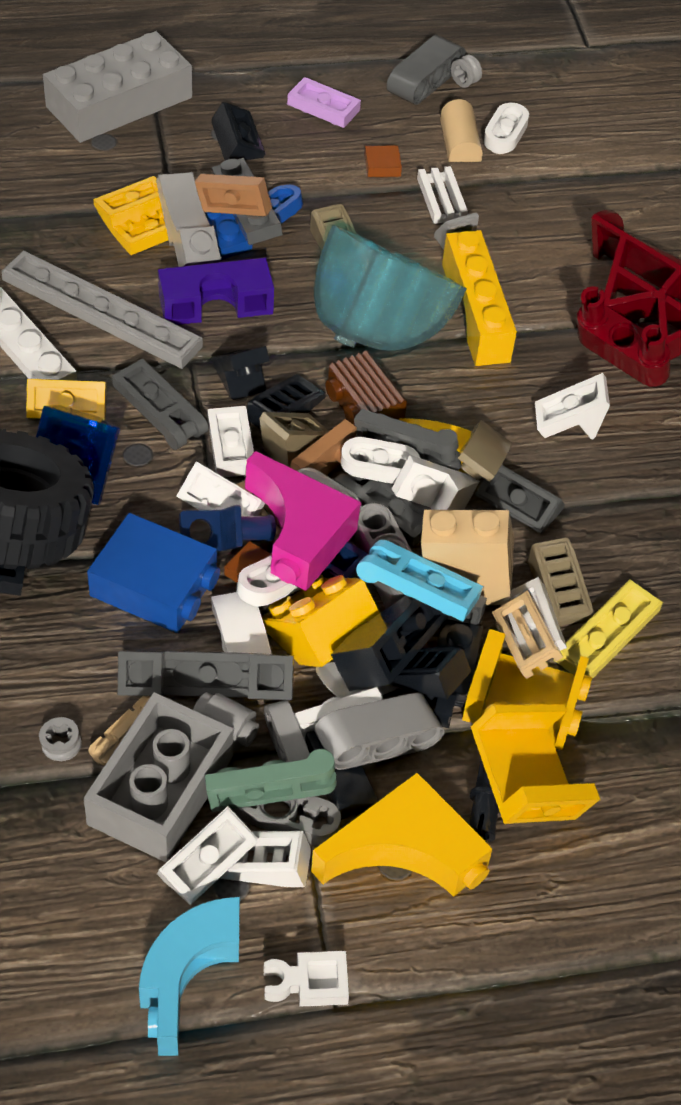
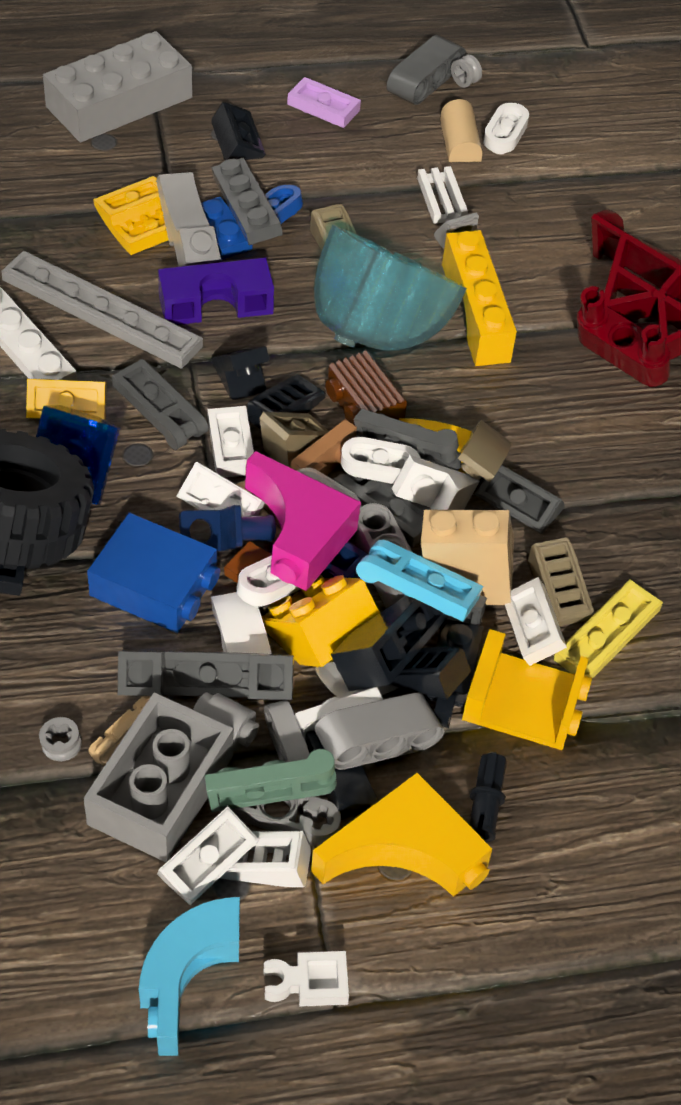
medium nougat plate [195,174,272,216] -> none
dark orange tile [364,145,402,177] -> none
yellow panel [471,701,600,824] -> none
tan tile [492,590,563,679] -> none
white slope [535,373,610,440] -> none

